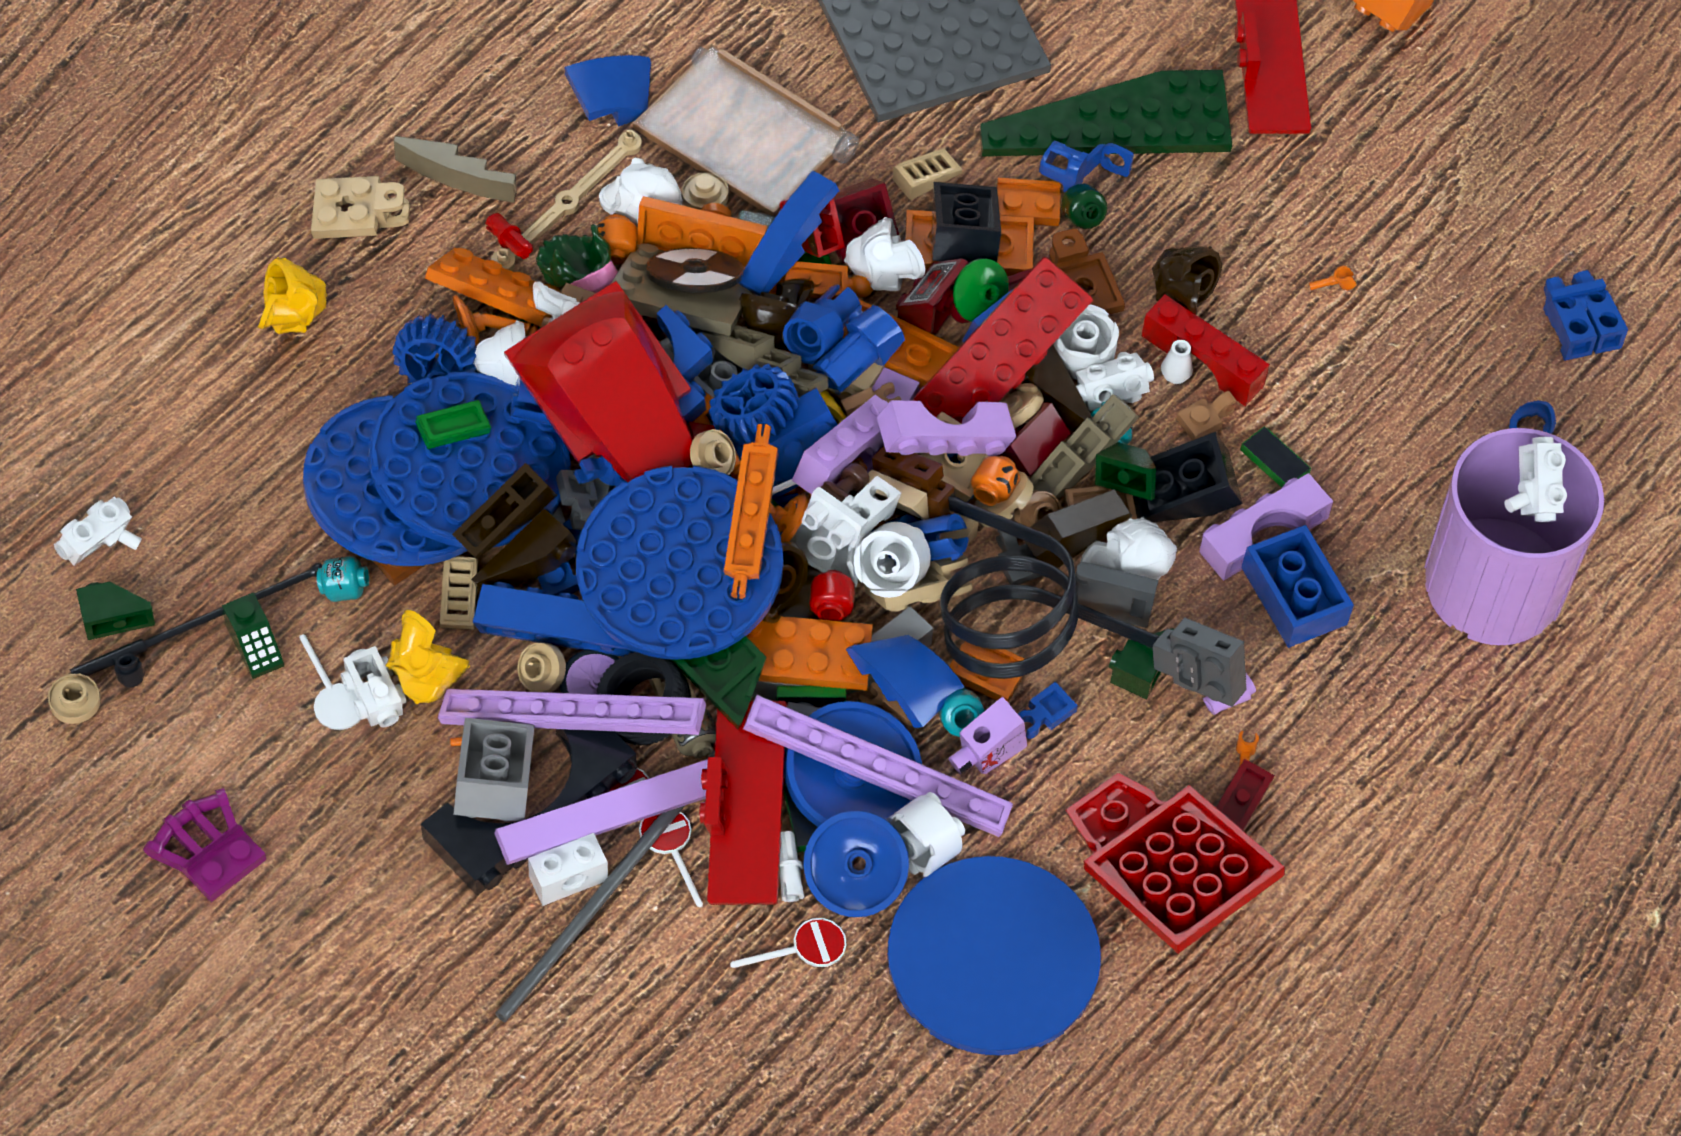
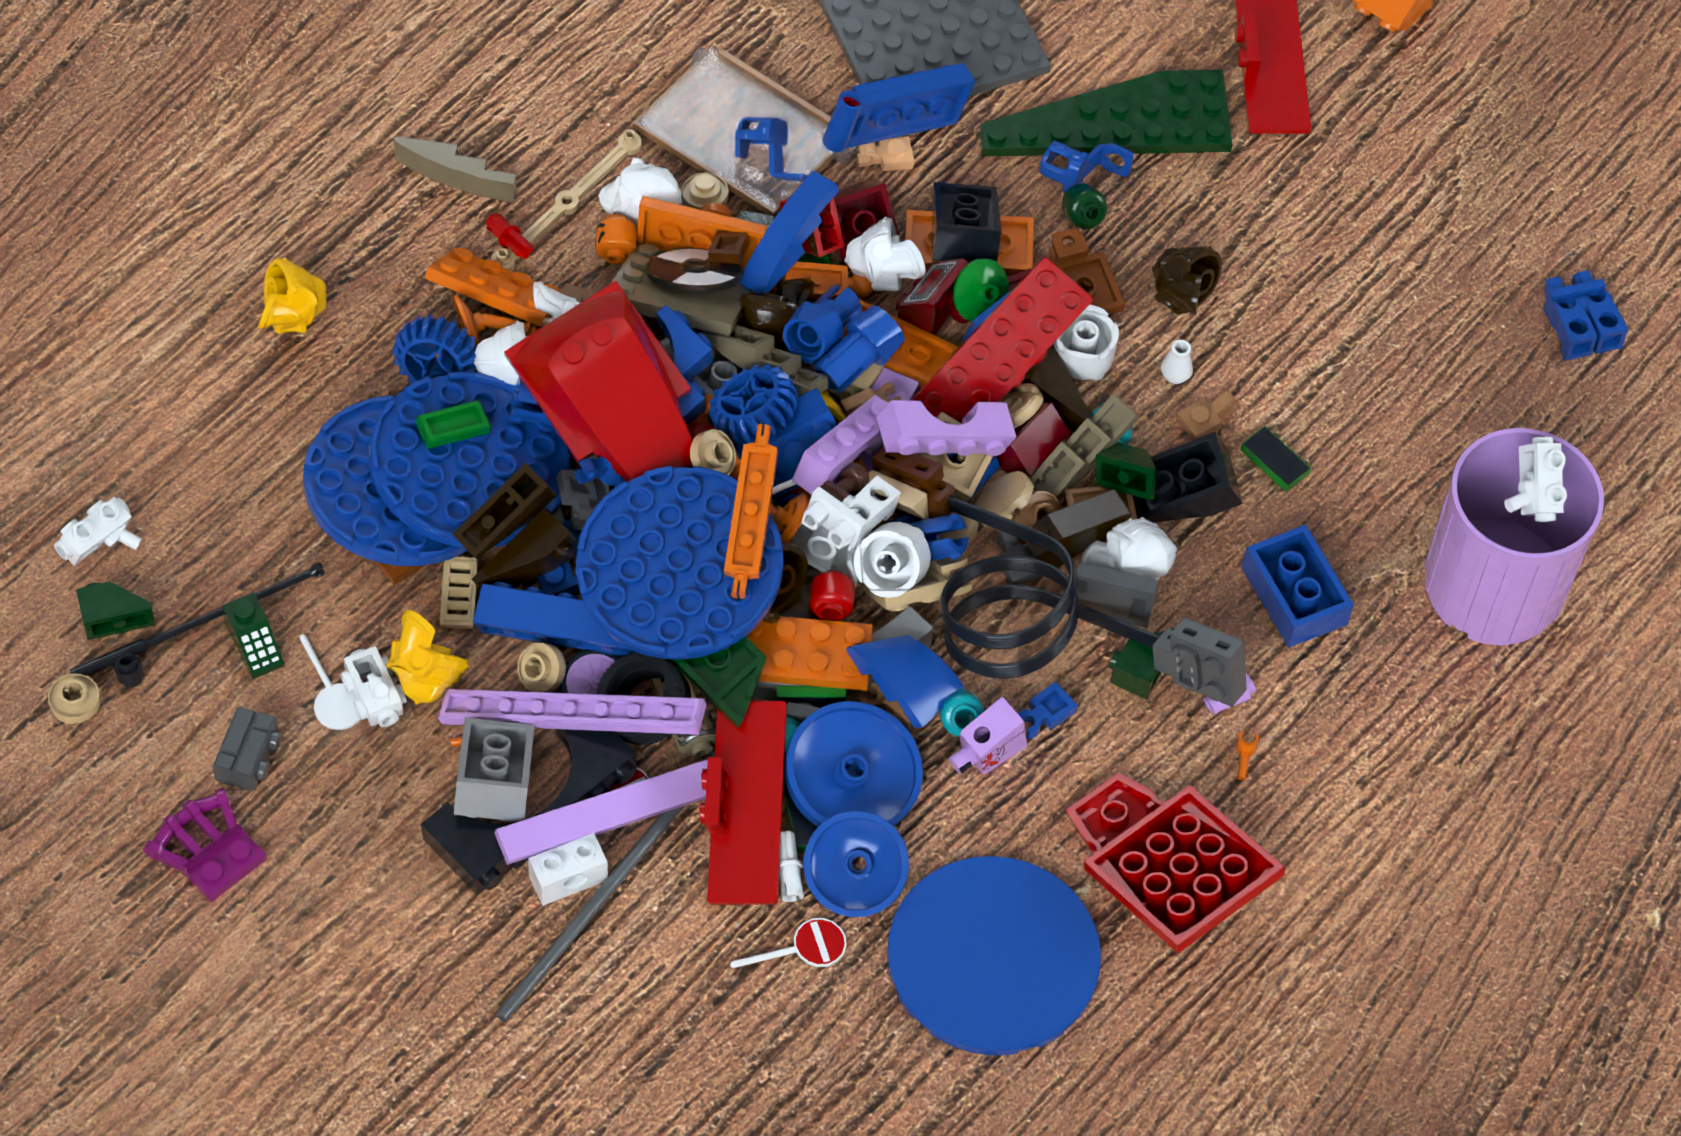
tan plate [311,176,410,239] -> none
teal head [317,556,370,602] -> none
dark green hair [536,224,618,293] -> none
blue slope [565,55,651,127] -> none
piece [639,812,703,907] -> none
lavender tile [743,695,1013,837] -> none
white brick [886,792,965,877] -> none
tan slope [892,148,962,201] -> none
orange plate [949,641,1025,703] -> none
orange head [971,456,1020,506] -> none
orange plate [997,178,1061,226] -> none
white brick [1076,352,1154,411] -> none
red arch [1141,294,1270,407] -> none
lavender arch [1199,473,1333,581] -> none
dark red plate [1216,758,1275,831] -> none
orange hand [1309,266,1356,291] -> none
blue piece [1509,400,1556,434] -> none
none -> dark grey brick [212,707,282,791]
none -> reddish brown plate [708,231,749,264]
none -> blue piece [734,117,808,182]
none -> blue hinge [822,63,975,152]
none -> light nougat plate [857,136,914,171]

